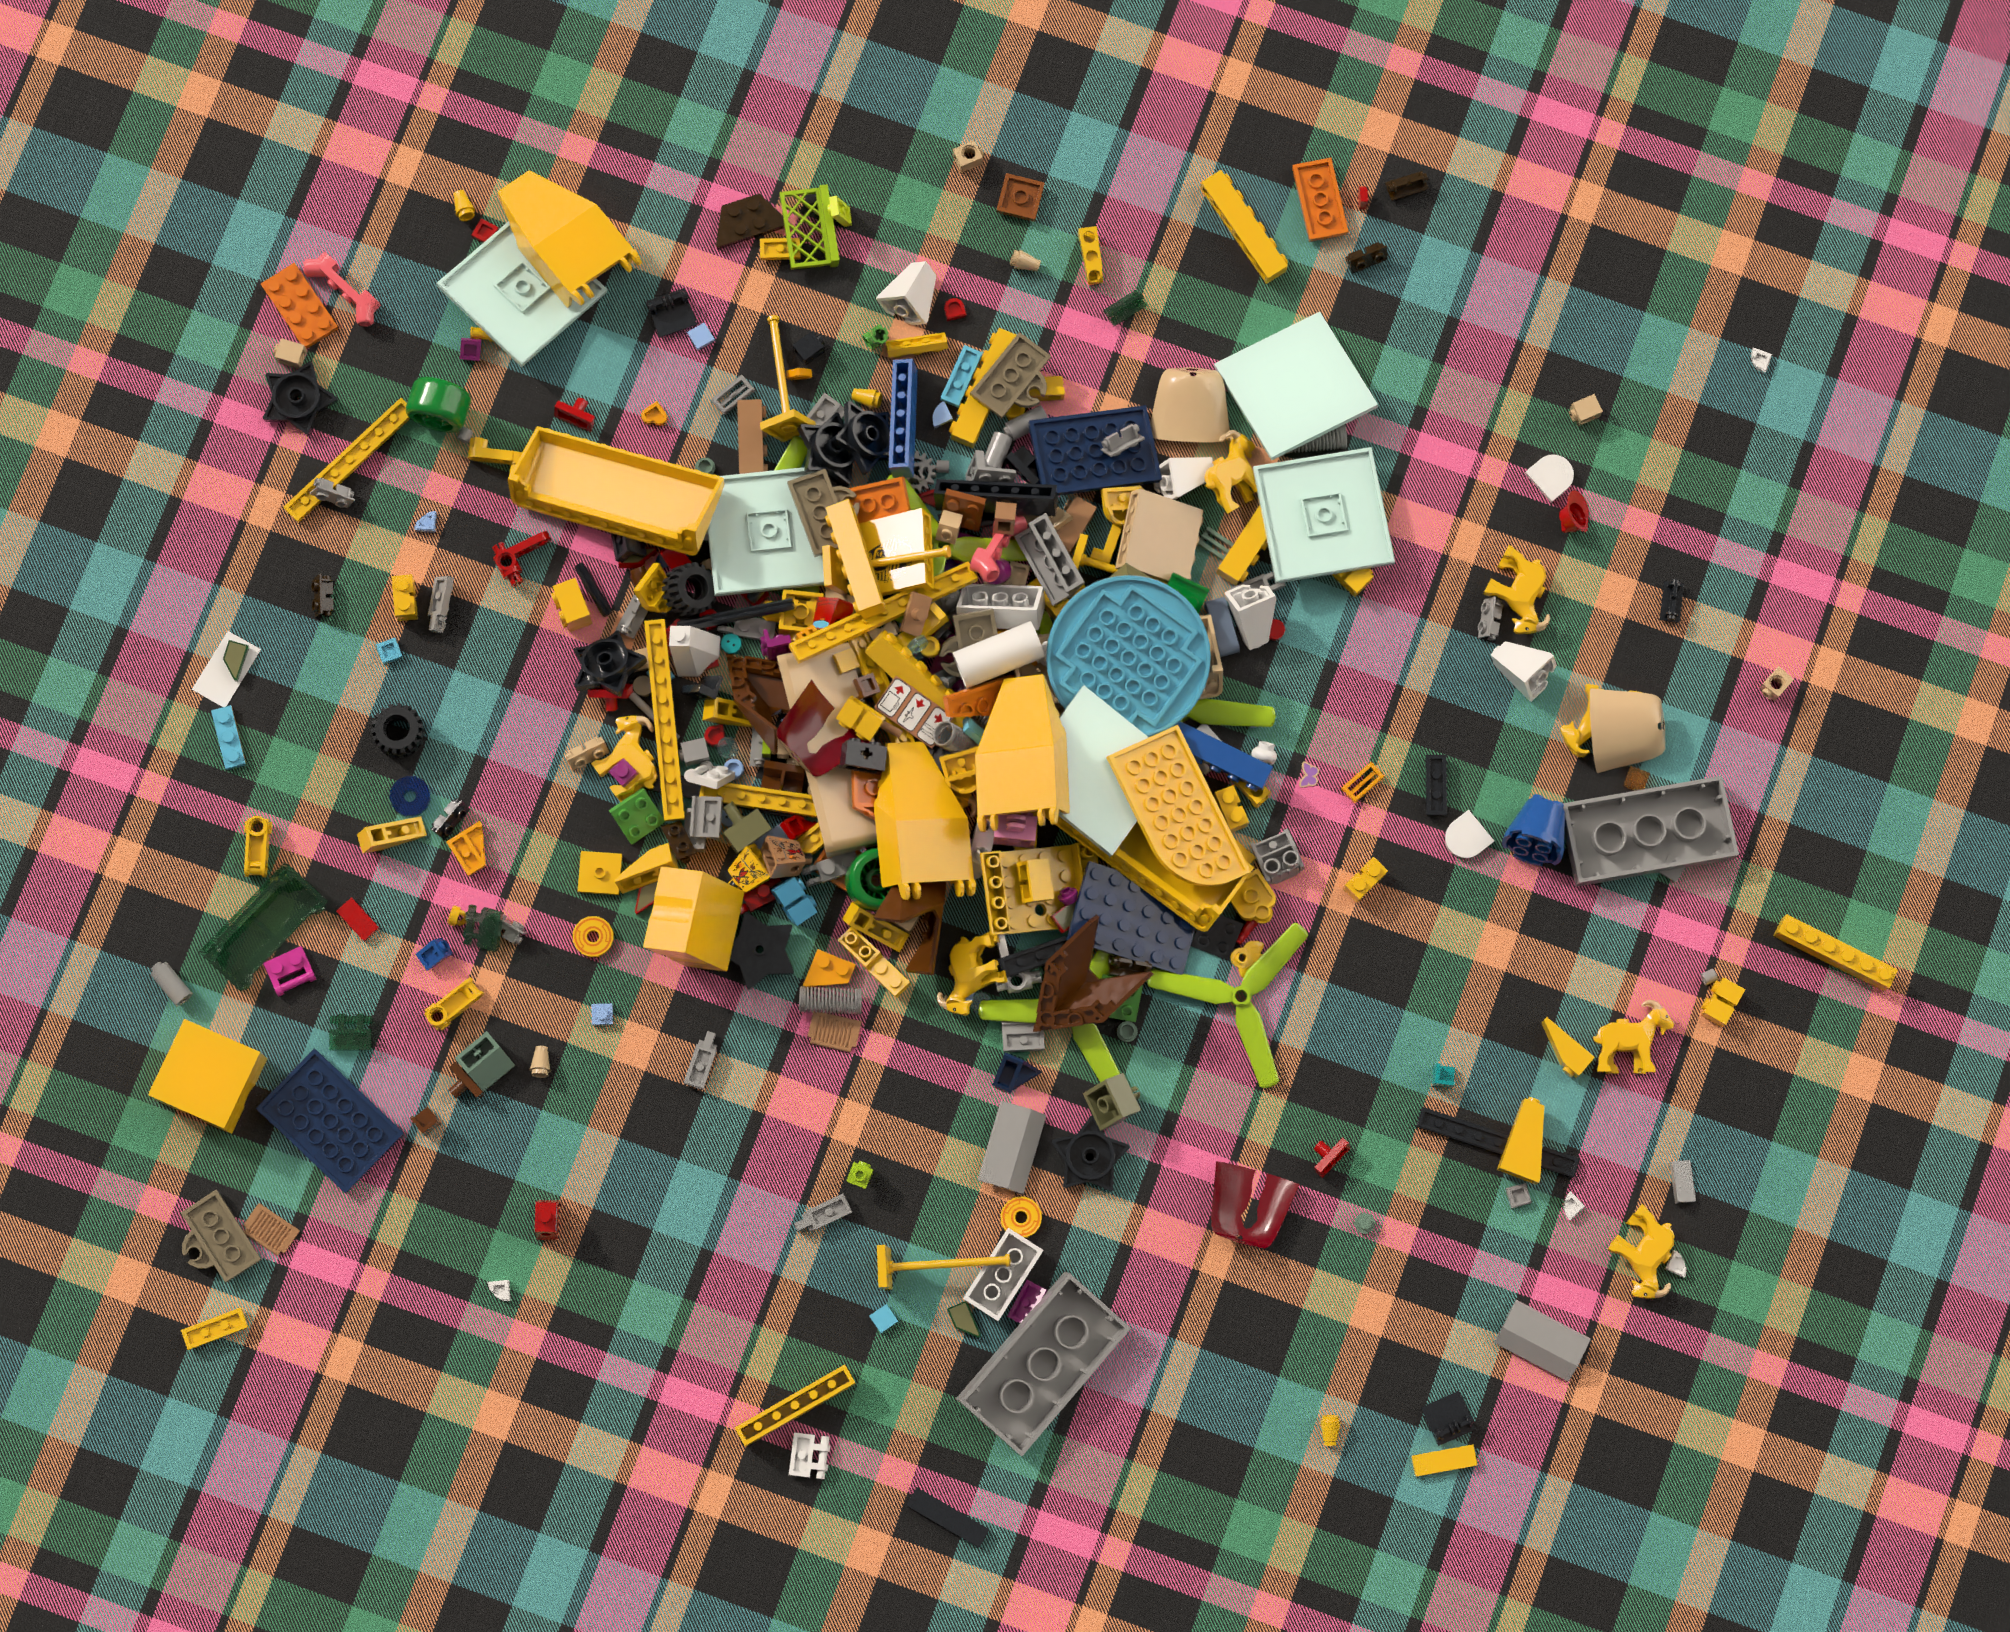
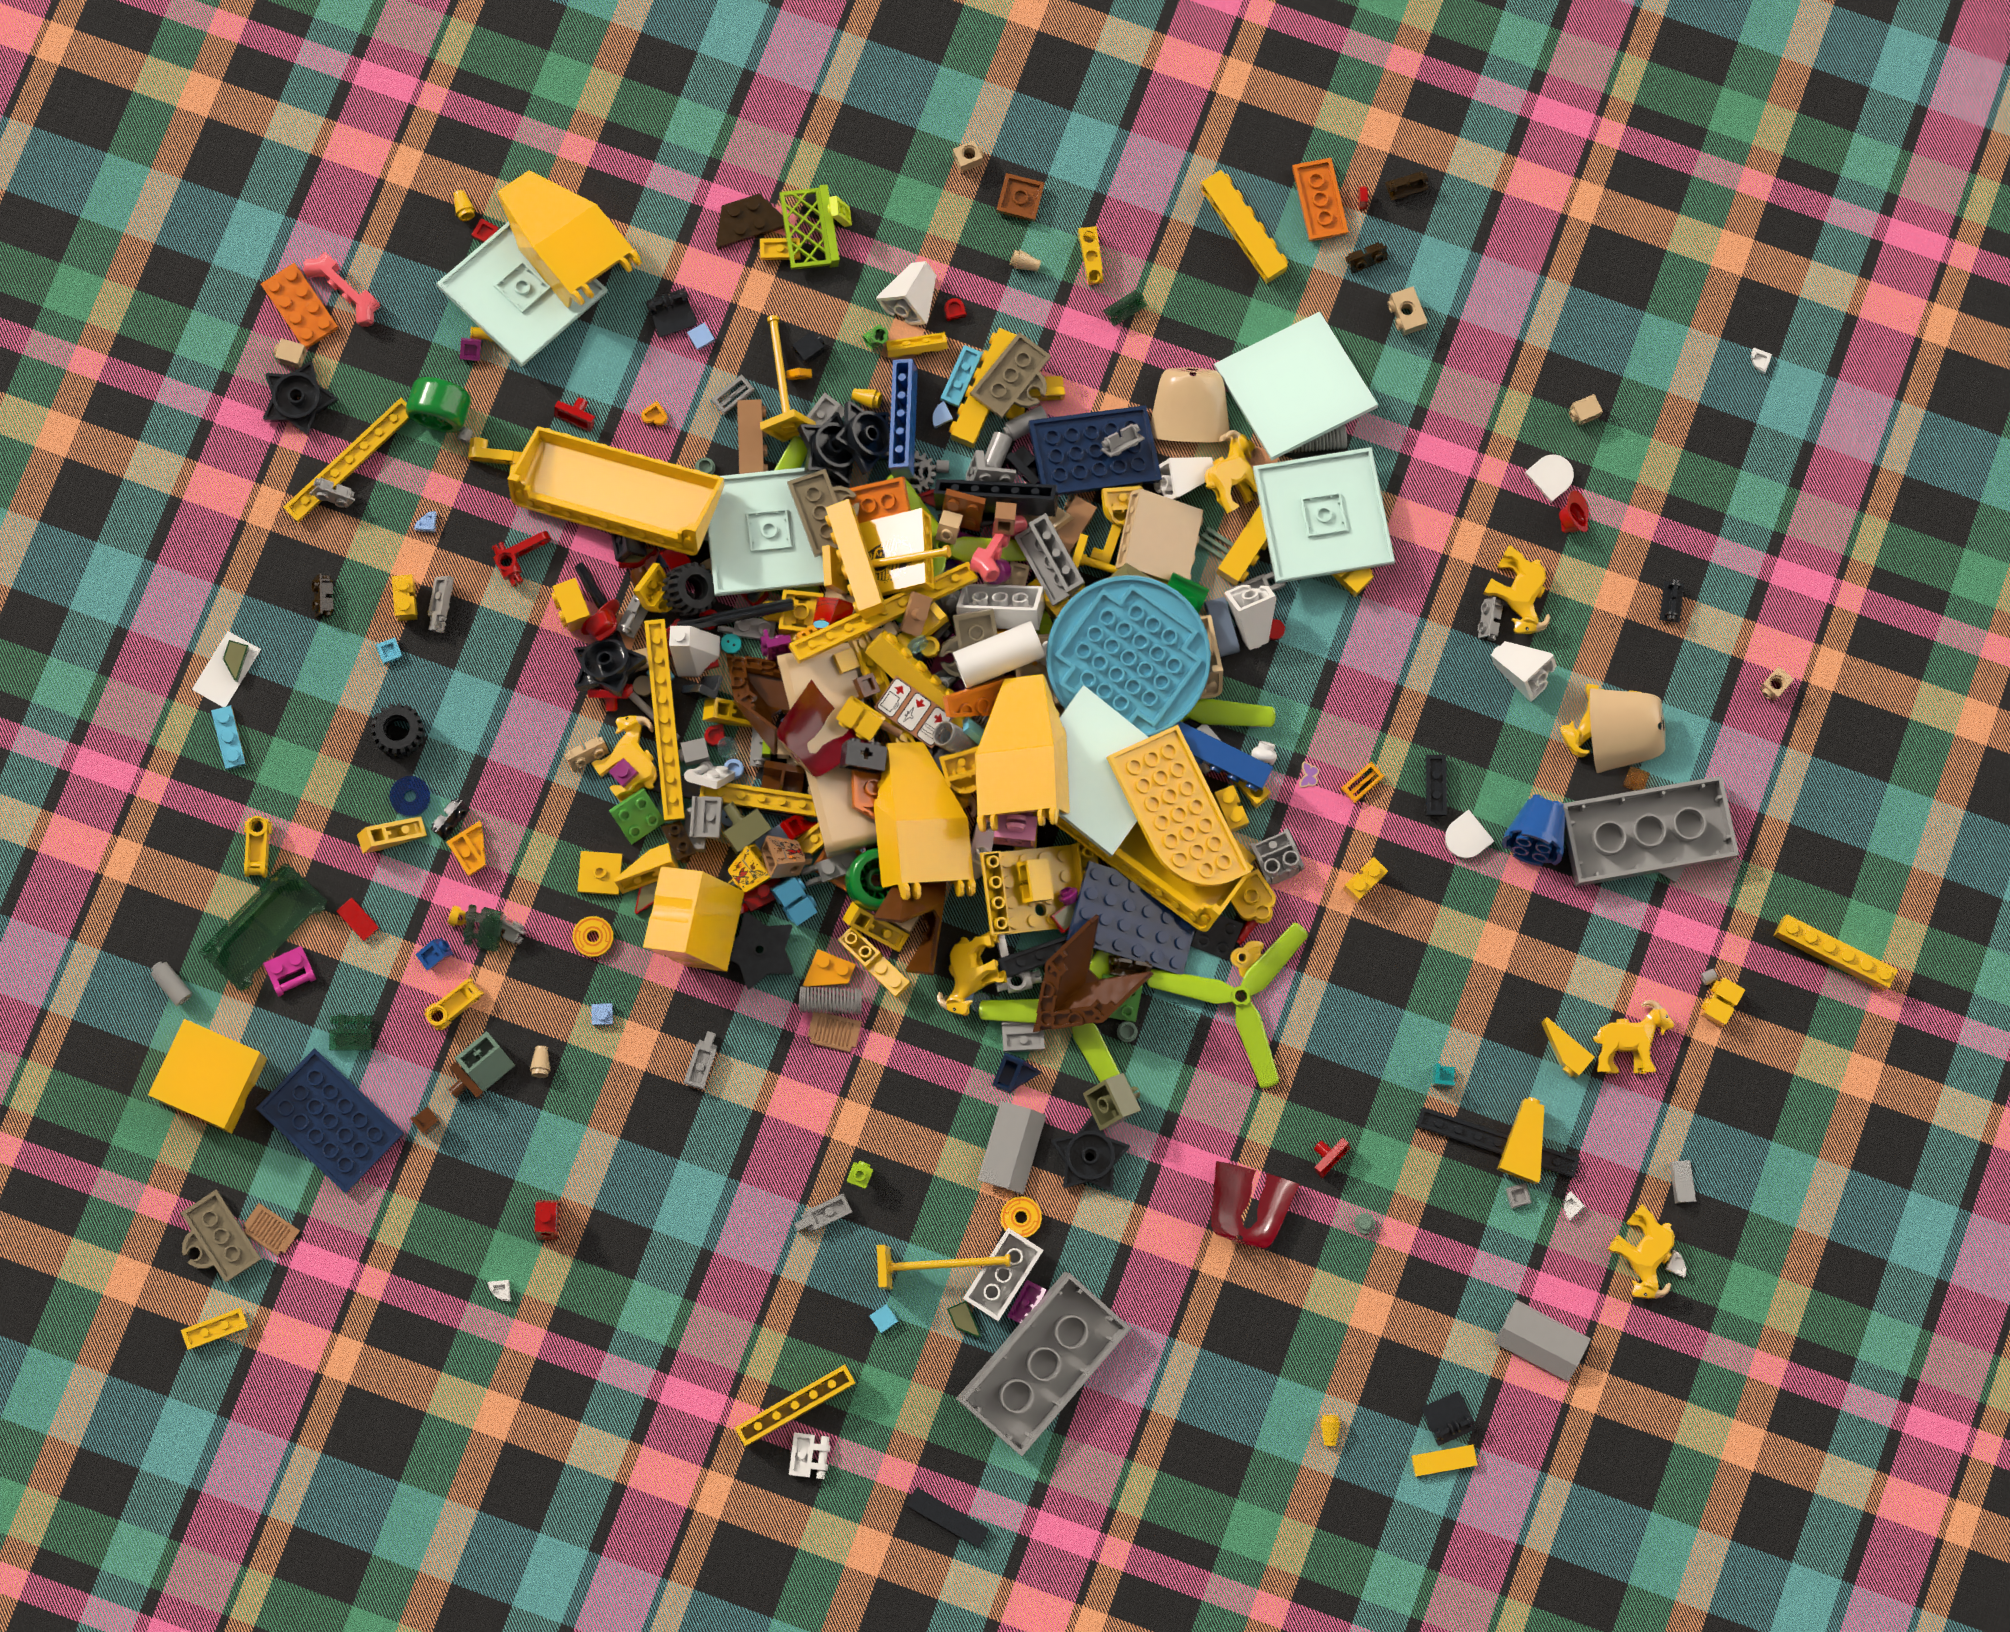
none -> red piece [581,599,620,641]
none -> tan brick [1388,286,1428,336]

